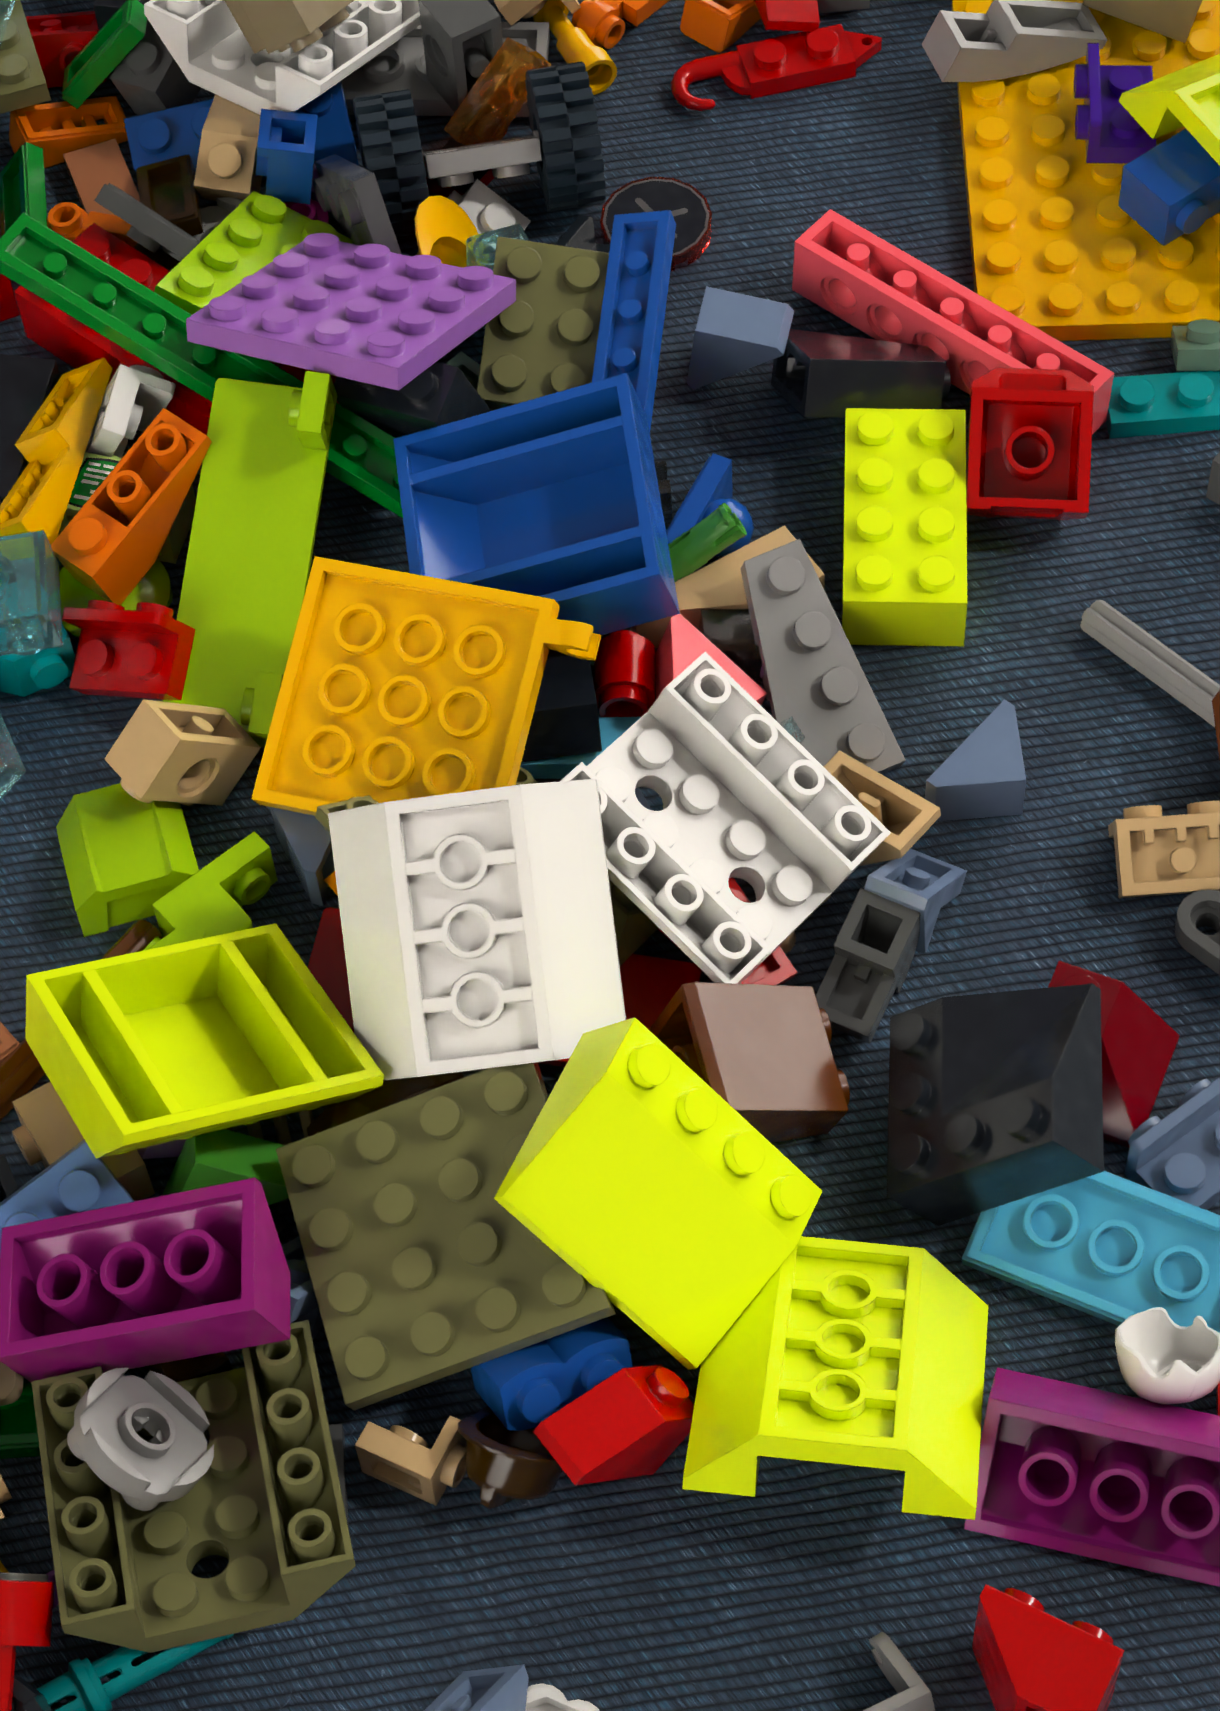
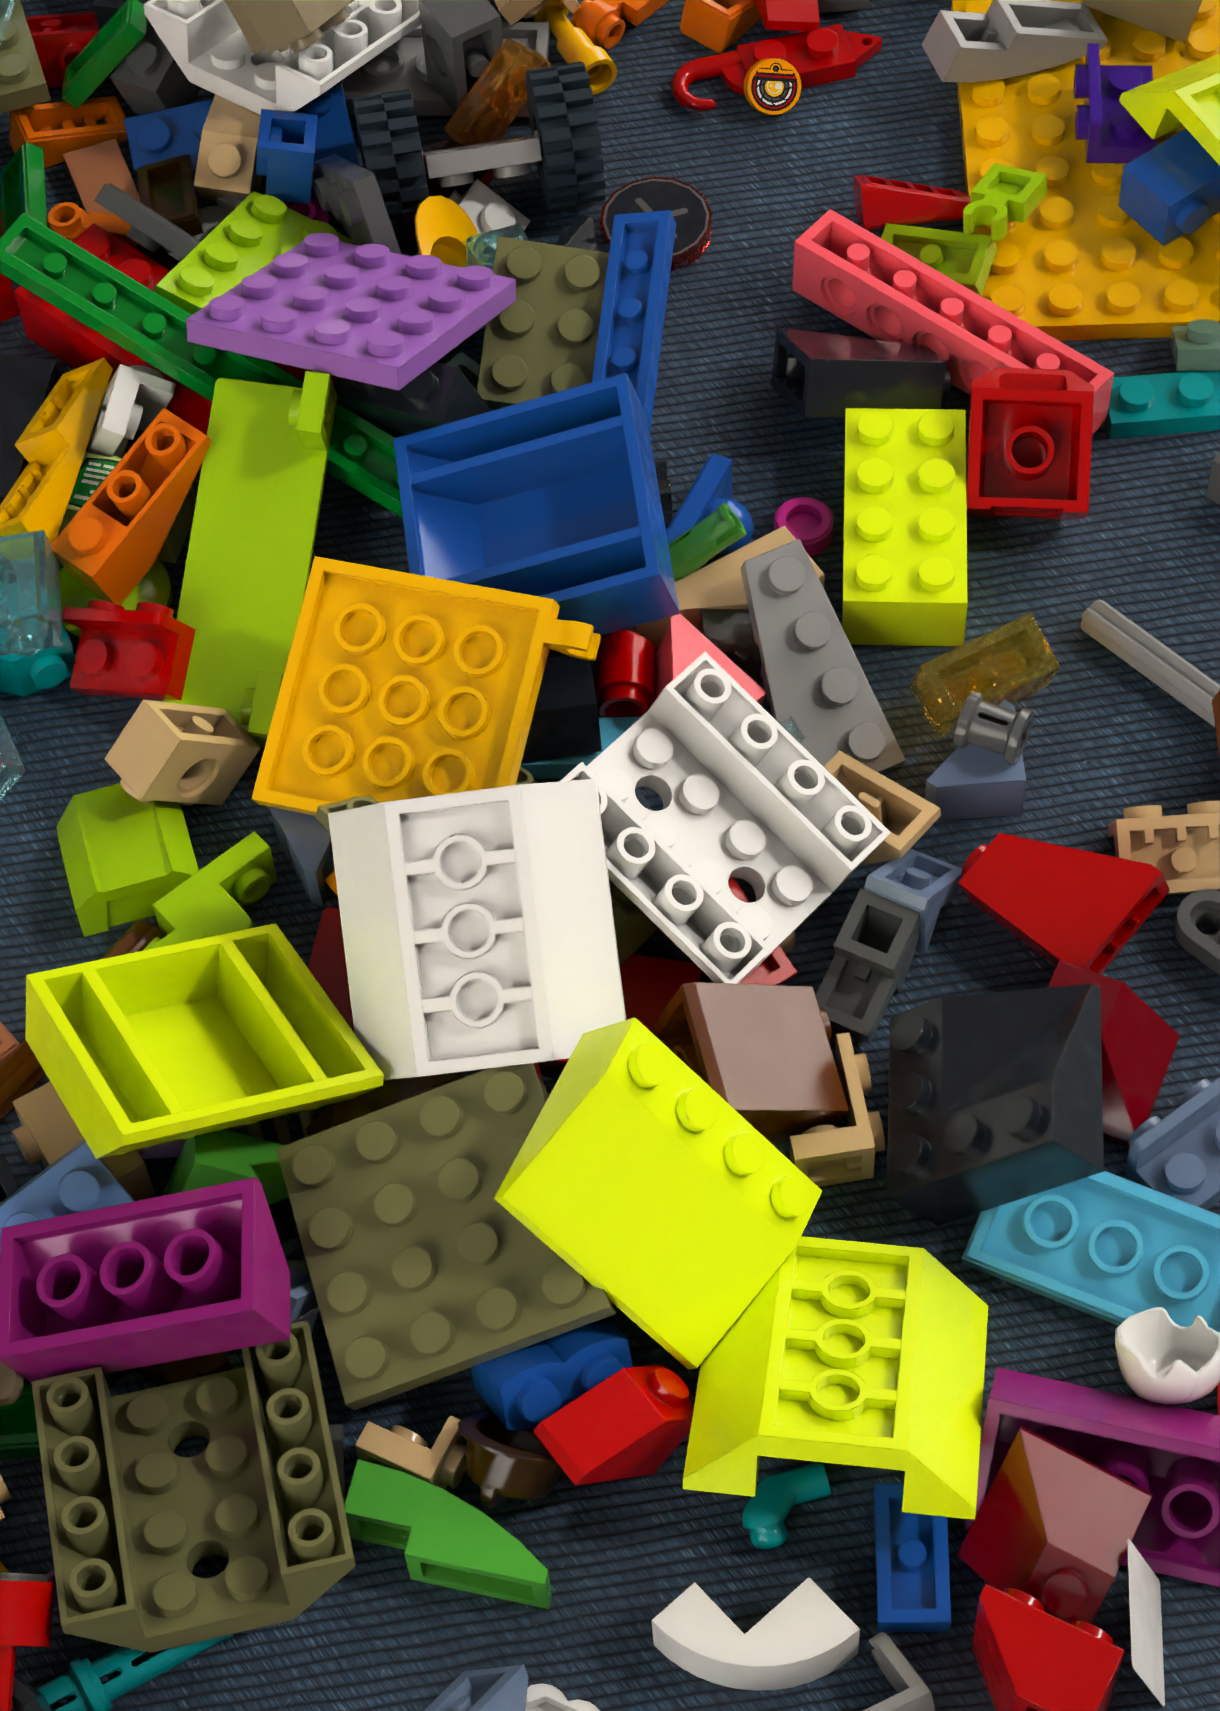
light grey plate [67,1368,214,1511] -> none
sand blue slope [687,286,794,390] -> none
none -> bright green slope [344,1459,552,1609]
none -> white brick [651,1577,860,1691]
none -> teal arm [742,1462,831,1549]
none -> tile [744,58,801,115]
none -> dark pink tile [774,497,834,557]
none -> tan bracket [790,1032,885,1187]
none -> red slope [853,175,971,230]
none -> blue plate [874,1484,951,1632]
none -> lime plate [881,223,998,296]
none -> clear yellow brick [910,612,1060,739]
none -> dark grey bush [953,691,1034,765]
none -> dark red slope [957,1426,1152,1624]
none -> red slope [958,833,1170,974]
none -> lime plate [963,163,1047,241]
none -> white sticker [1127,1539,1165,1707]

